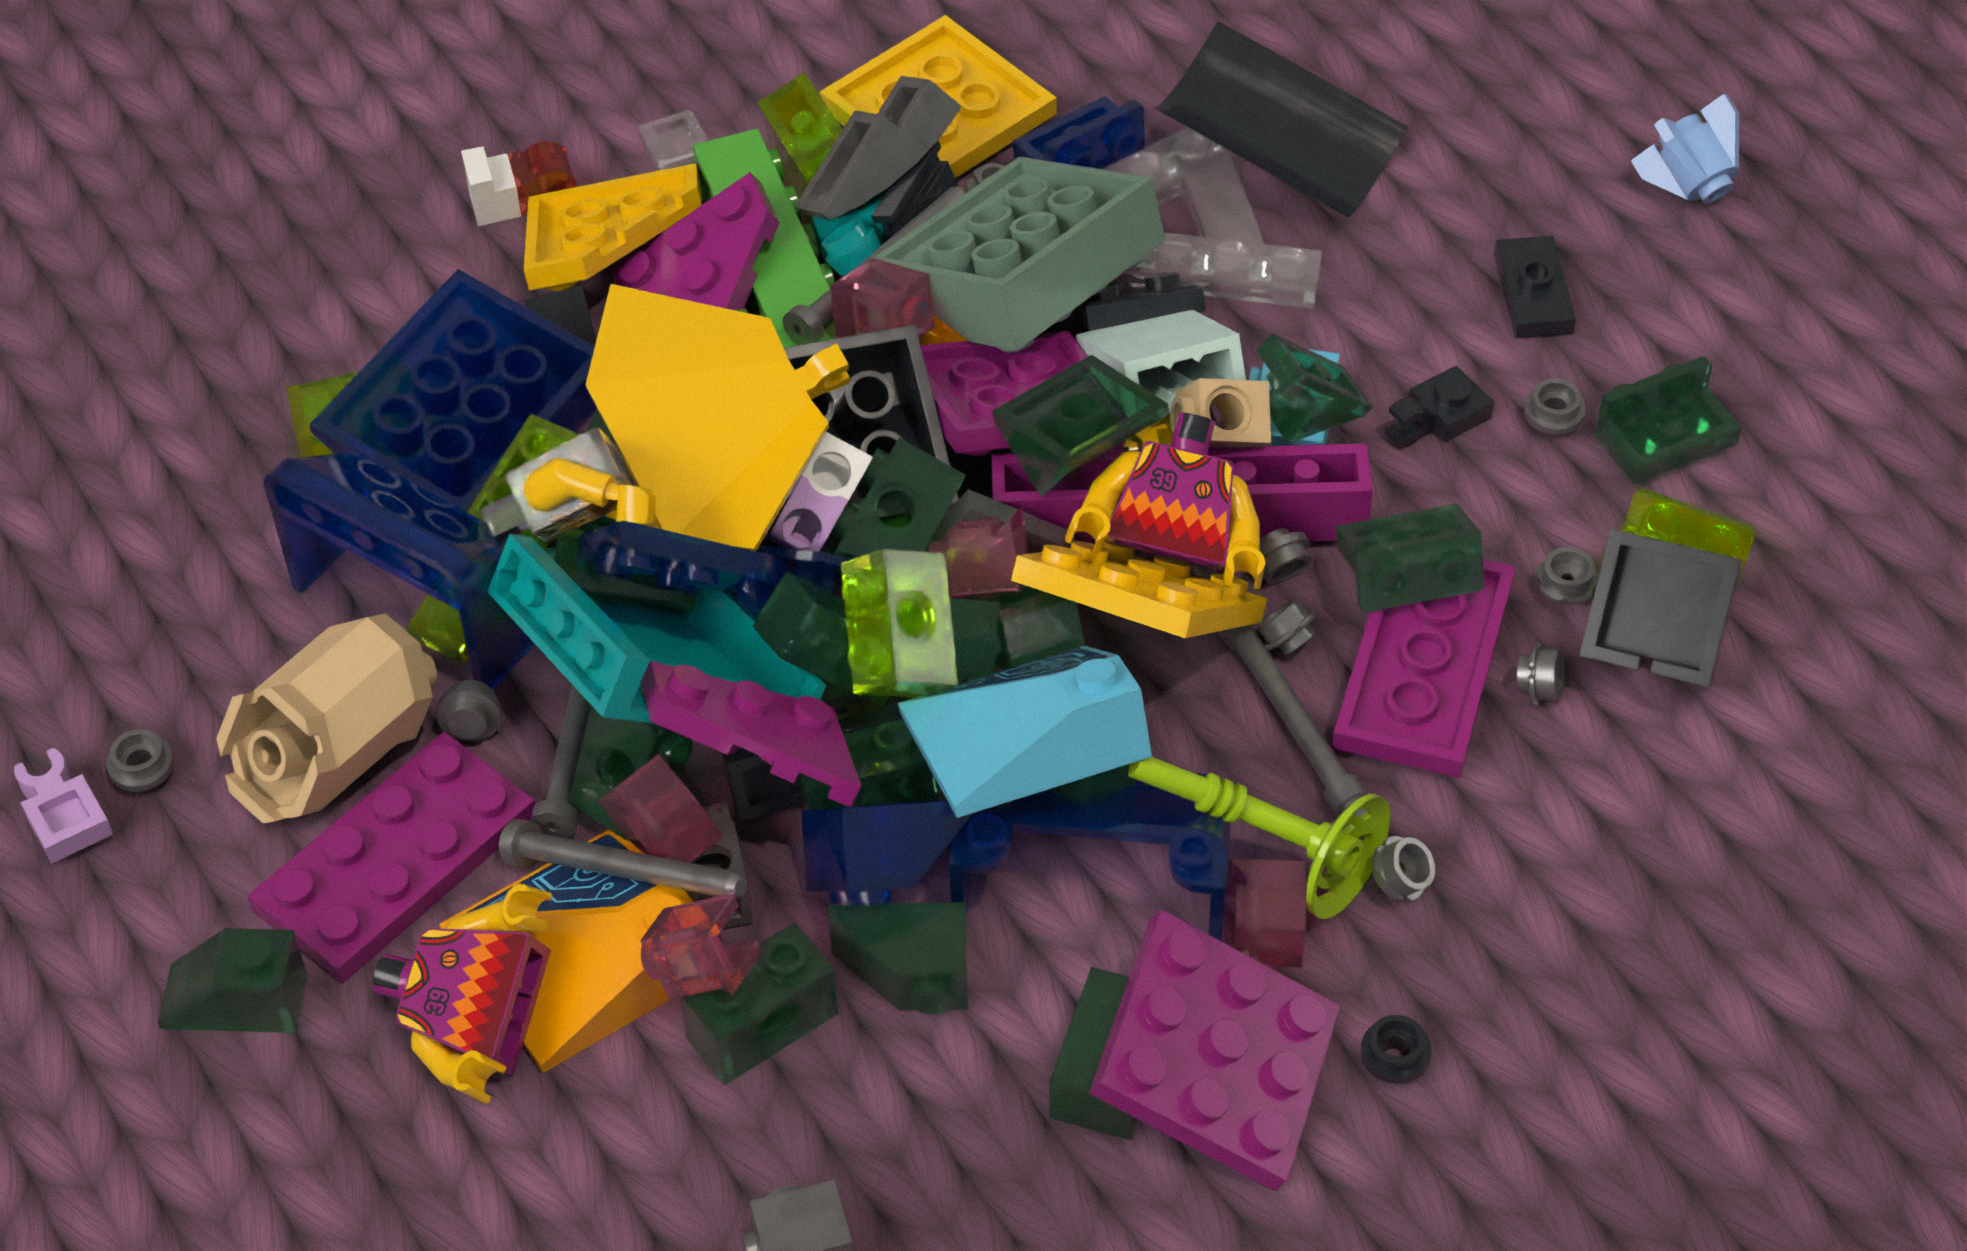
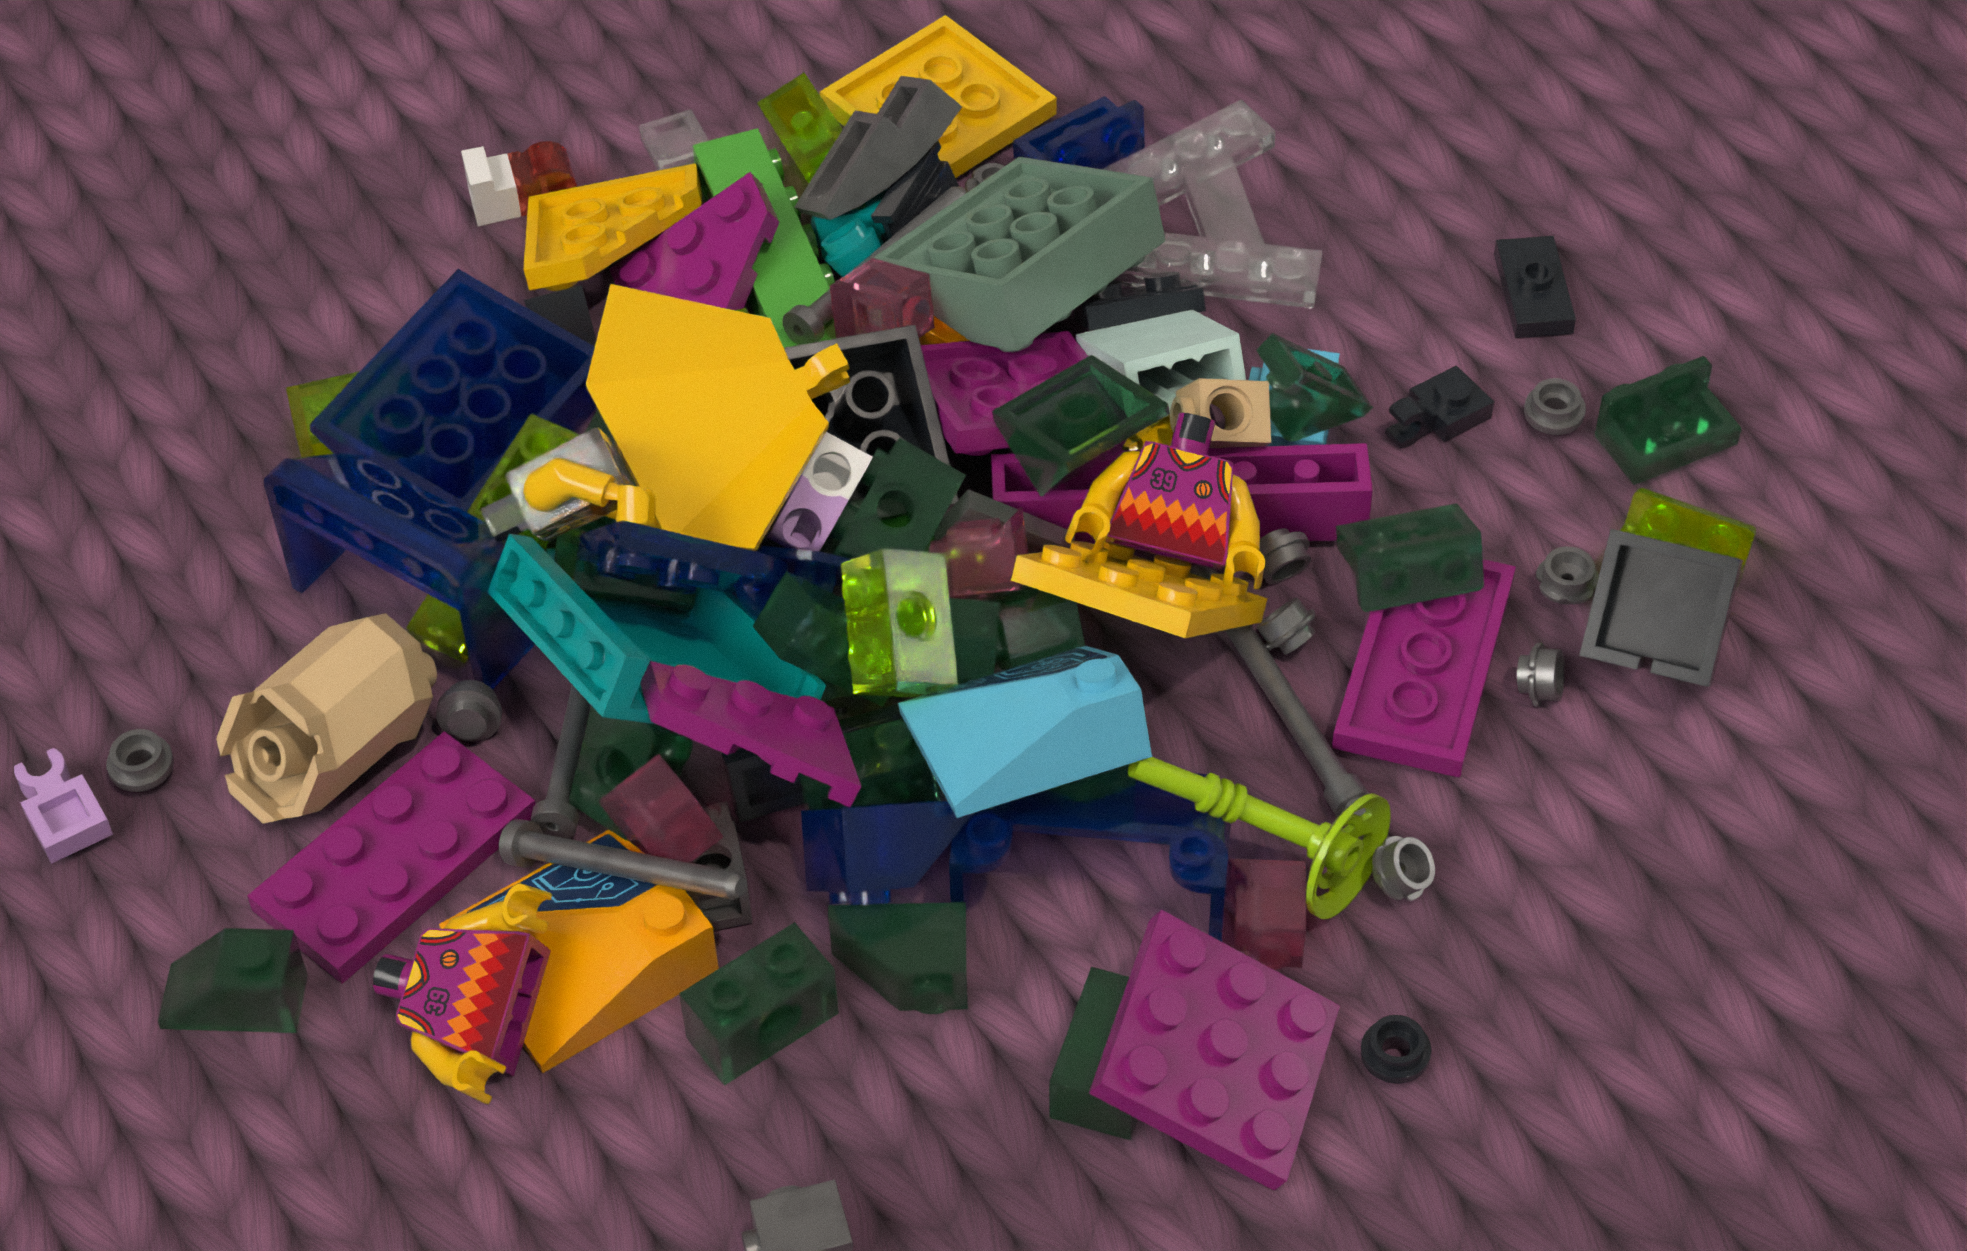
clear pink window [640,893,762,999] -> none
black sticker [1154,21,1408,218] -> none
light blue brick [1631,94,1740,204] -> none

